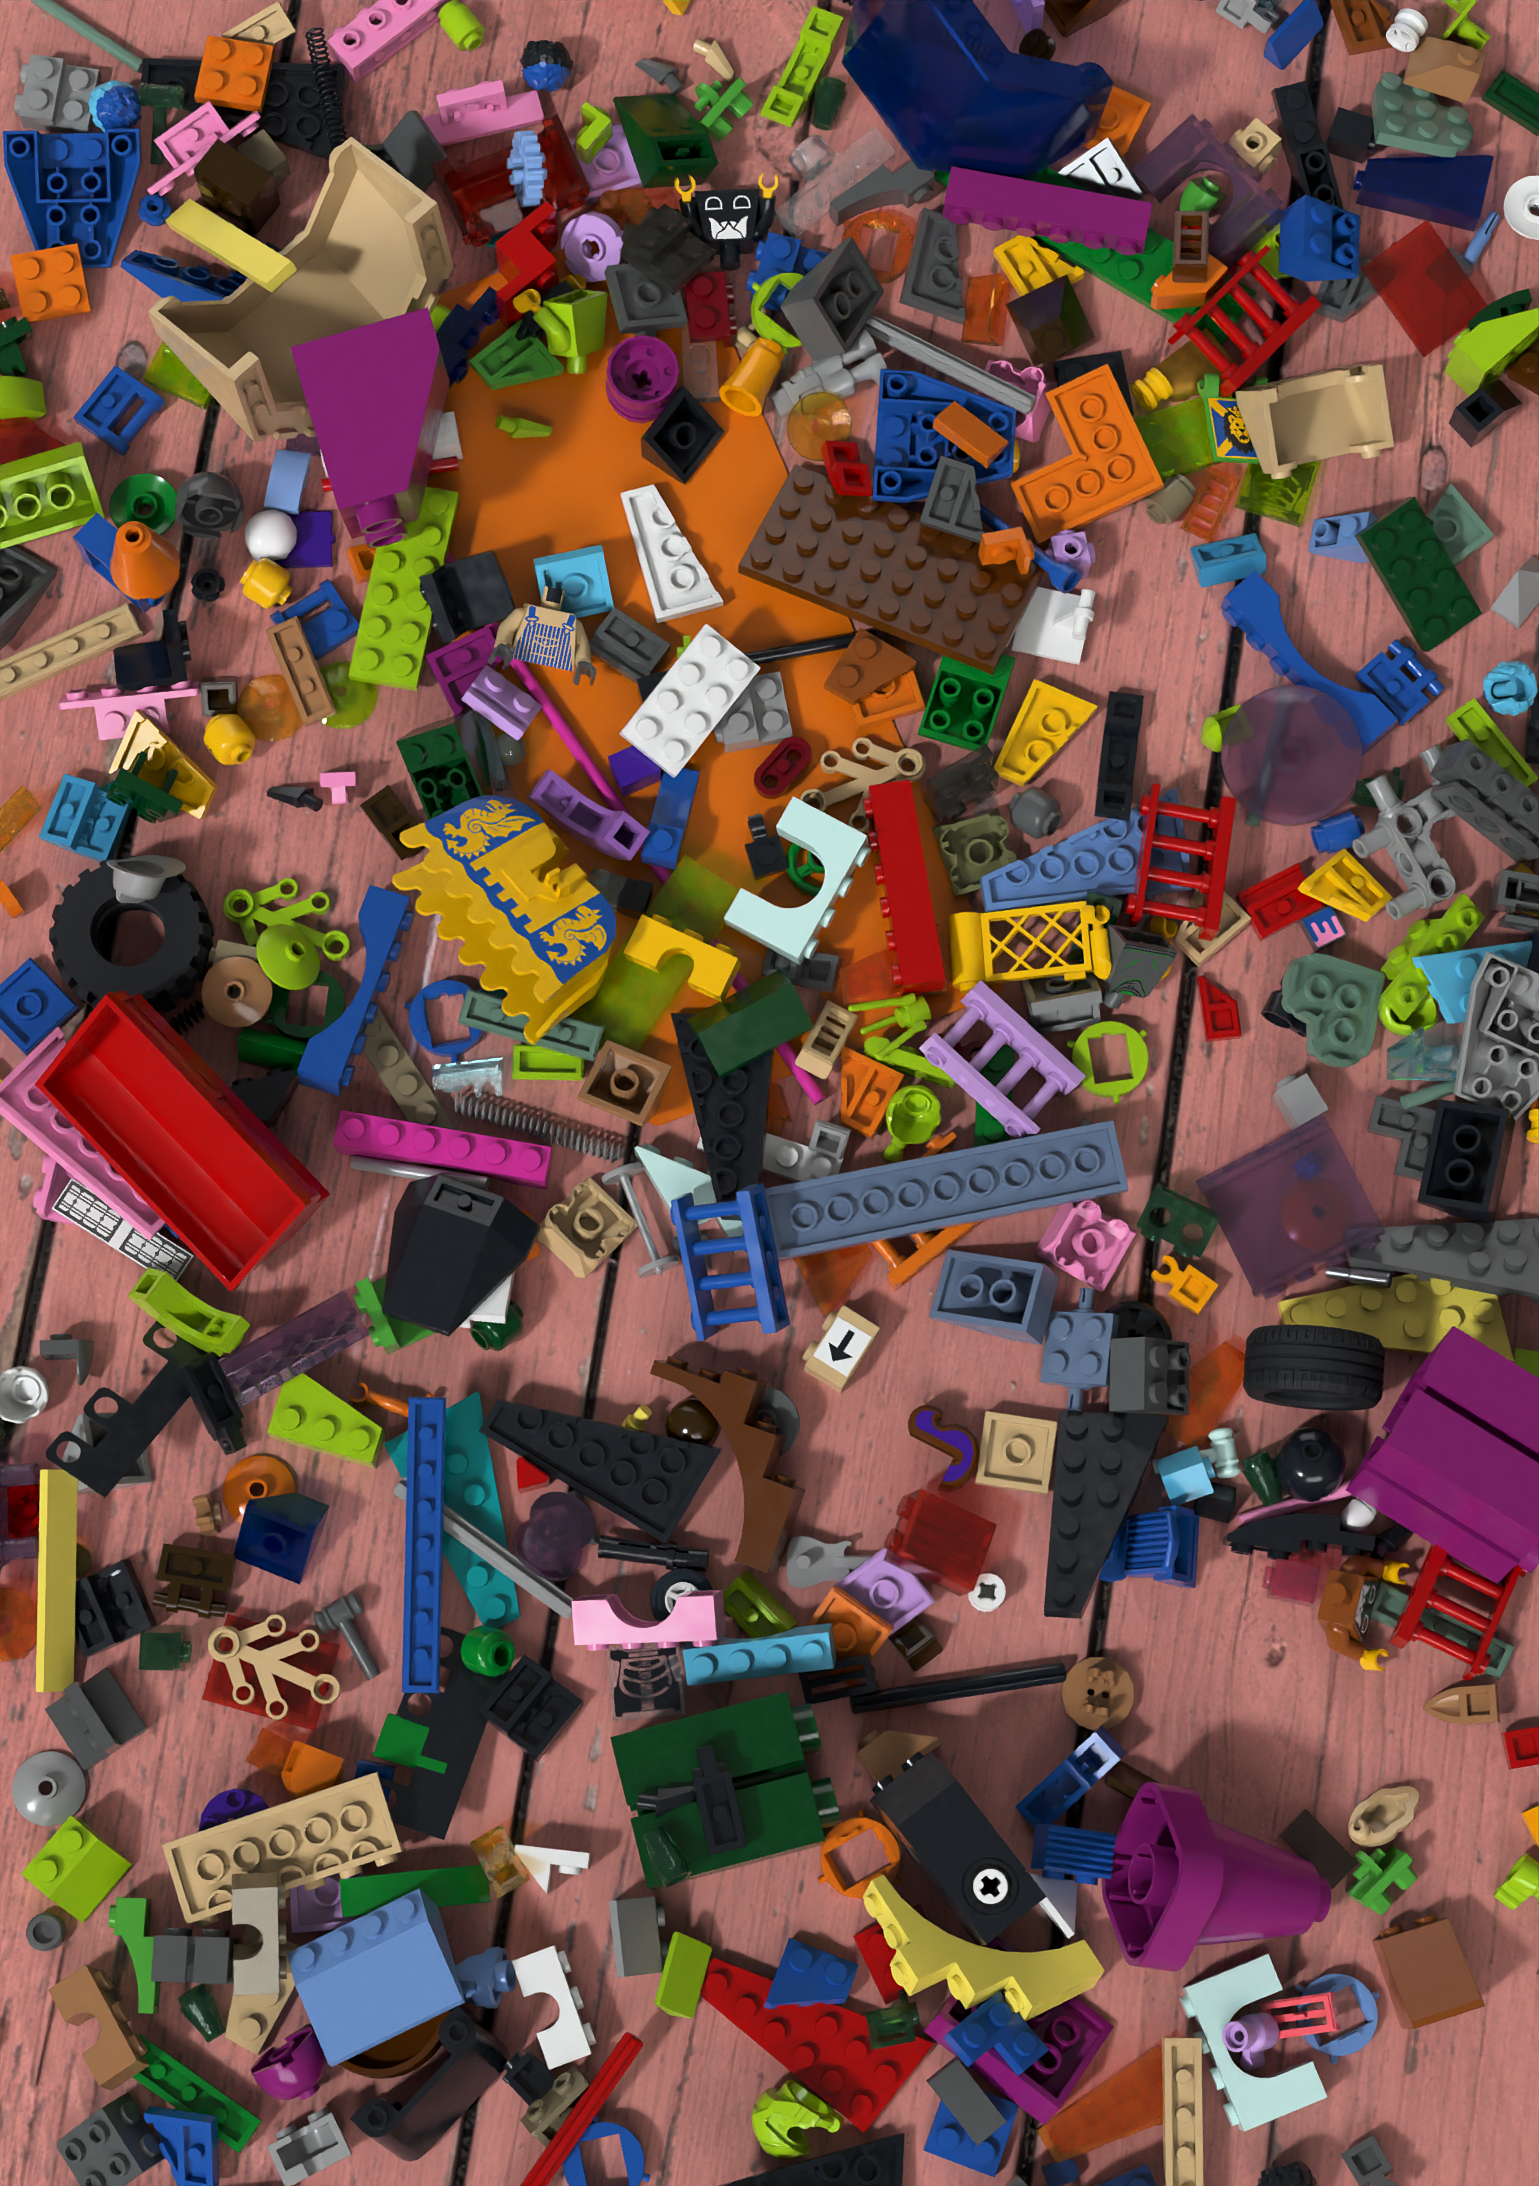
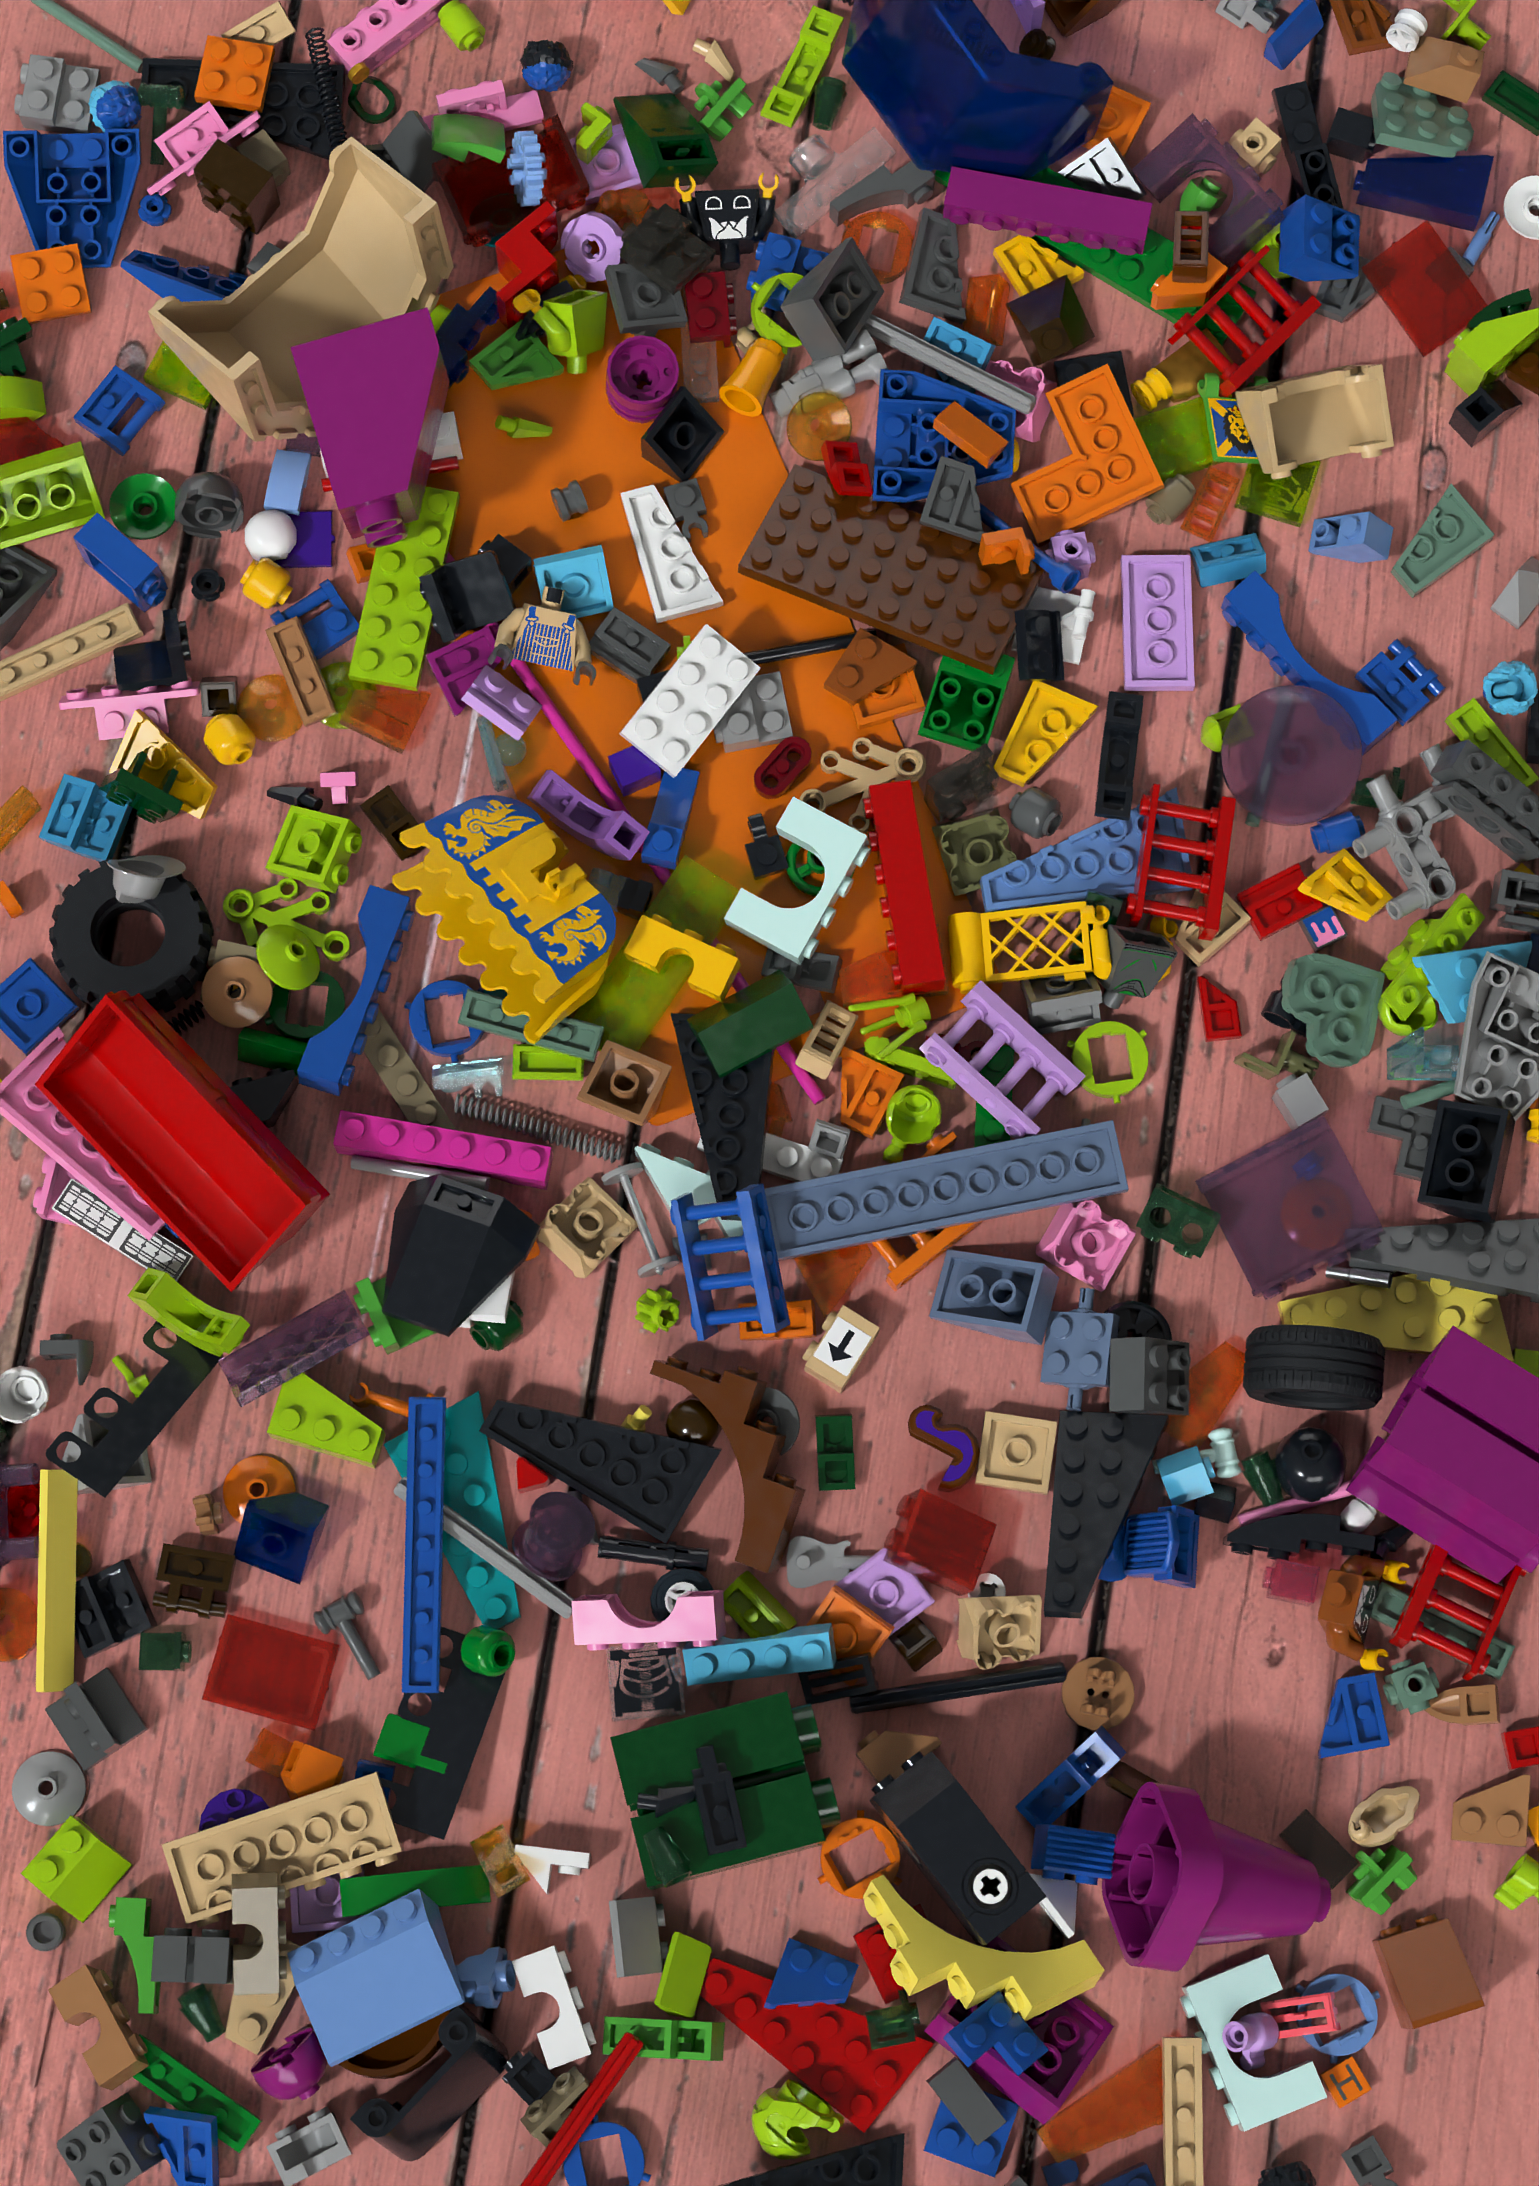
orange cone [110,521,180,600] -> none
light yellow tile [165,198,297,292] -> none
black hinge [178,1352,247,1455] -> none
tan plant [208,1614,341,1720] -> none
dark green slope [396,711,493,820] -> none
black slope [478,1654,584,1762] -> none
light orange plate [1151,1255,1218,1316] -> none
dark green plate [1354,497,1482,652] -> none
none -> lime hand [112,1355,150,1398]
none -> lime plate [265,805,362,893]
none -> clear orange wing [339,690,431,754]
none -> dark green piece [348,62,396,124]
none -> bright green slope [431,114,506,164]
none -> black brick [477,534,533,595]
none -> dark grey wheel [550,480,589,522]
none -> bright green slope [602,2016,725,2061]
none -> lime gear [635,1287,680,1333]
none -> dark grey plate [663,478,708,543]
none -> orange slope [738,1300,816,1341]
none -> dark green slope [815,1414,855,1491]
none -> dark azure wing [923,317,996,393]
none -> tan slope [956,1595,1042,1670]
none -> black plate [1014,609,1064,682]
none -> lavender plate [1120,555,1195,691]
none -> olive bracket [1233,1030,1319,1080]
none -> blue wing [1318,1672,1390,1759]
none -> orange tile [1319,2056,1372,2109]
none -> sand green brick [1383,1658,1439,1715]
none -> medium nougat wing [1451,1774,1531,1848]

